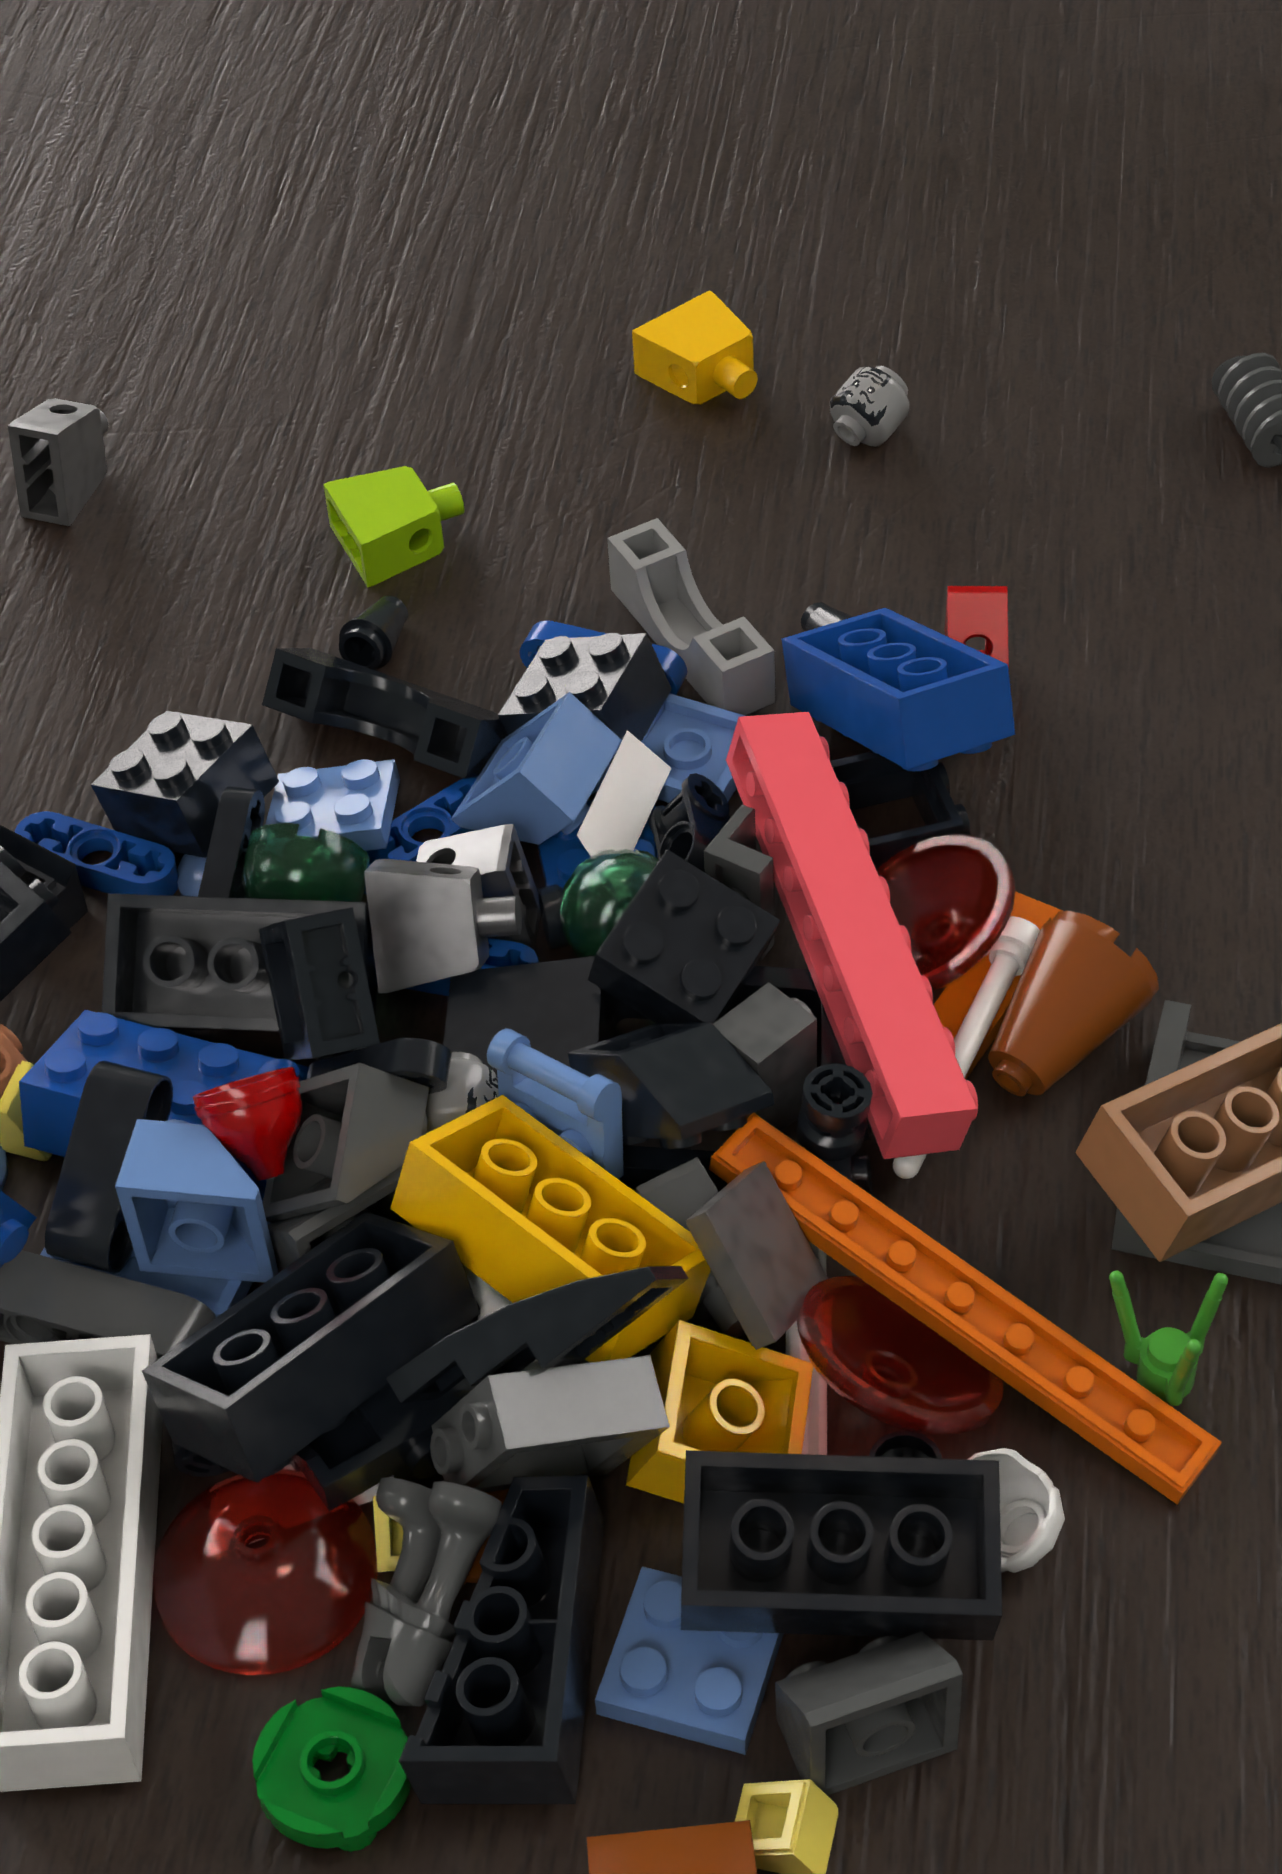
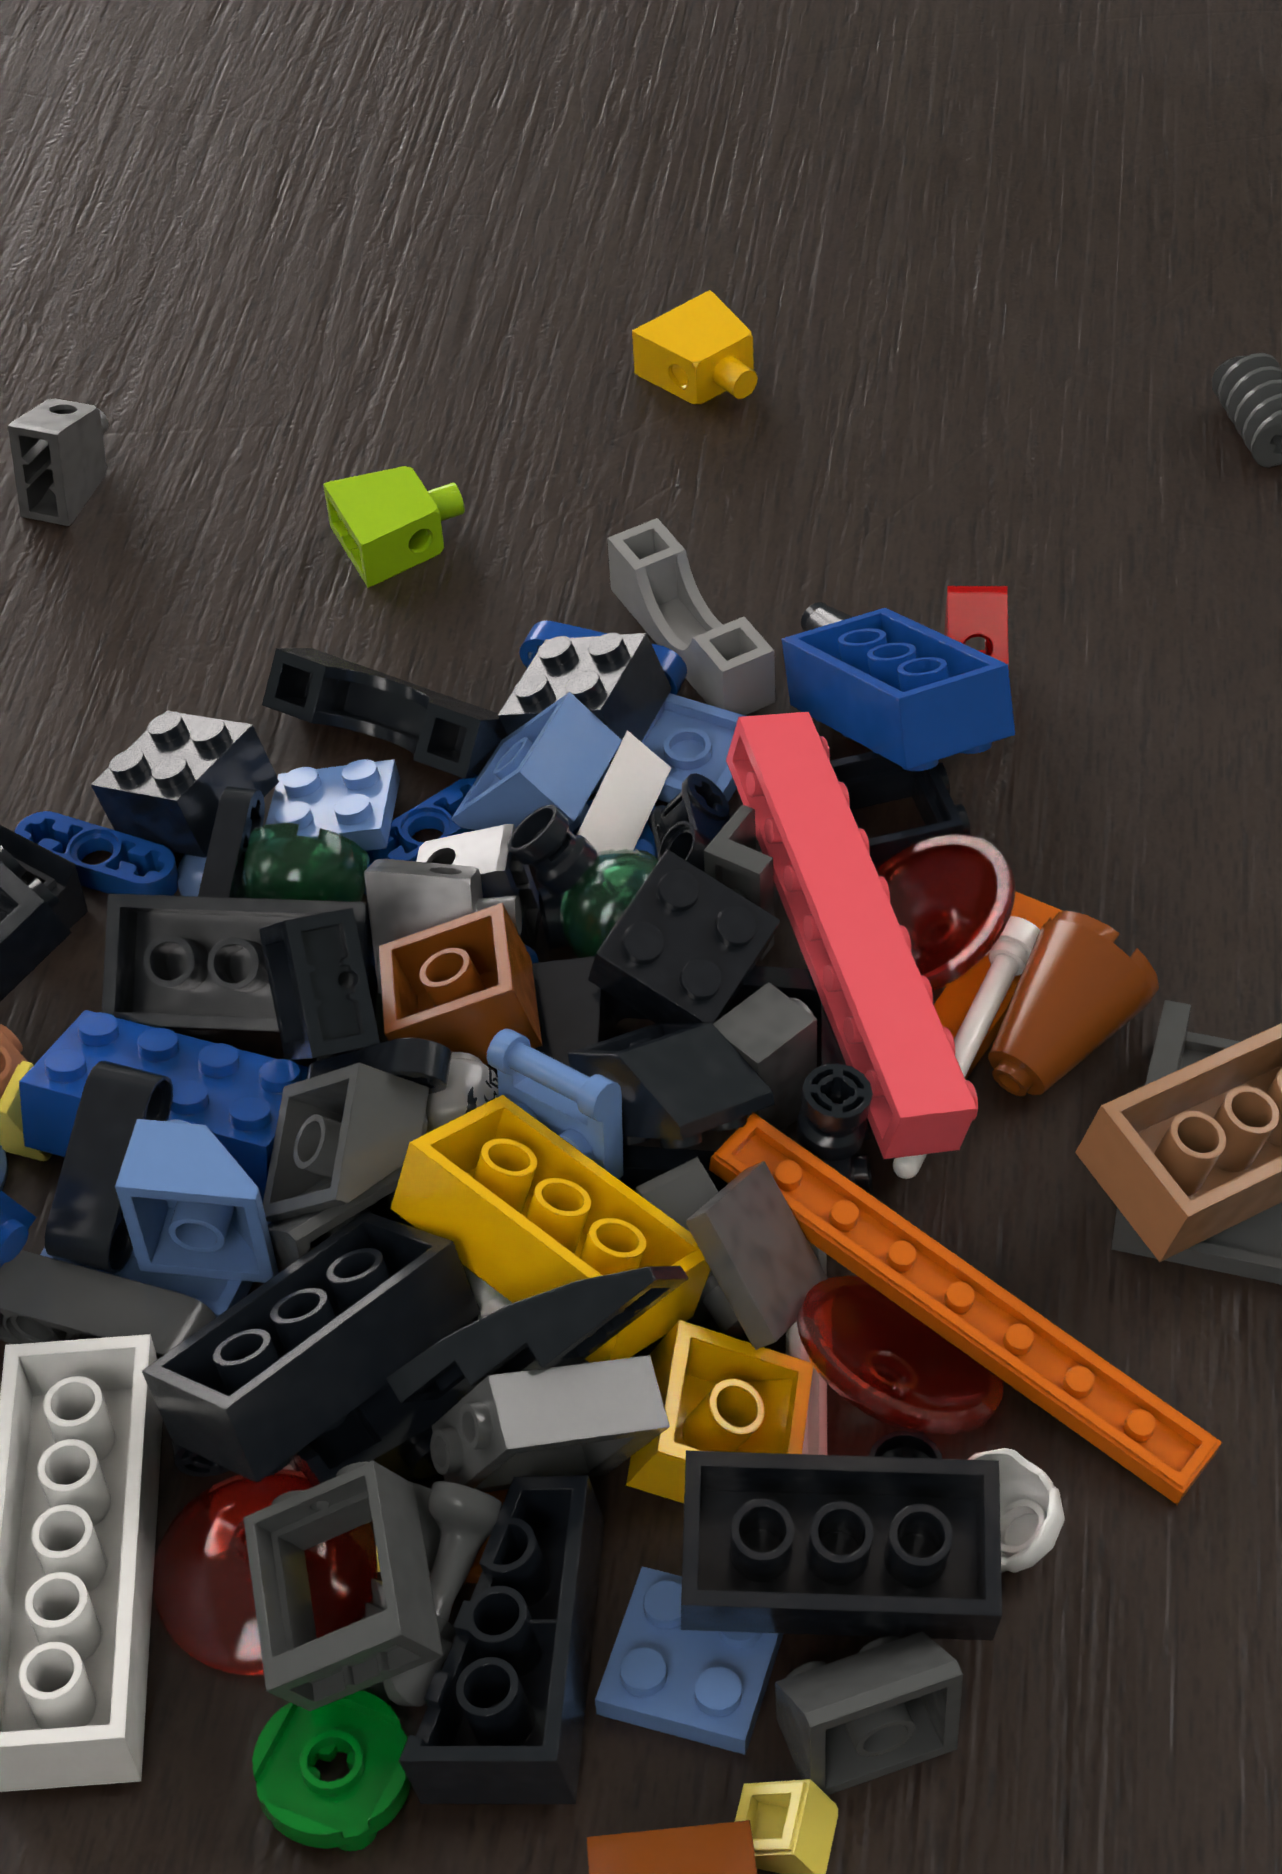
red helmet [193,1067,302,1181] -> none
black cone [339,596,408,670] -> none
light grey head [830,366,909,447] -> none
bright green plant [1109,1270,1228,1406] -> none
none -> dark grey window [243,1461,443,1711]
none -> dark orange brick [379,903,542,1065]
none -> black wheel [507,804,598,895]

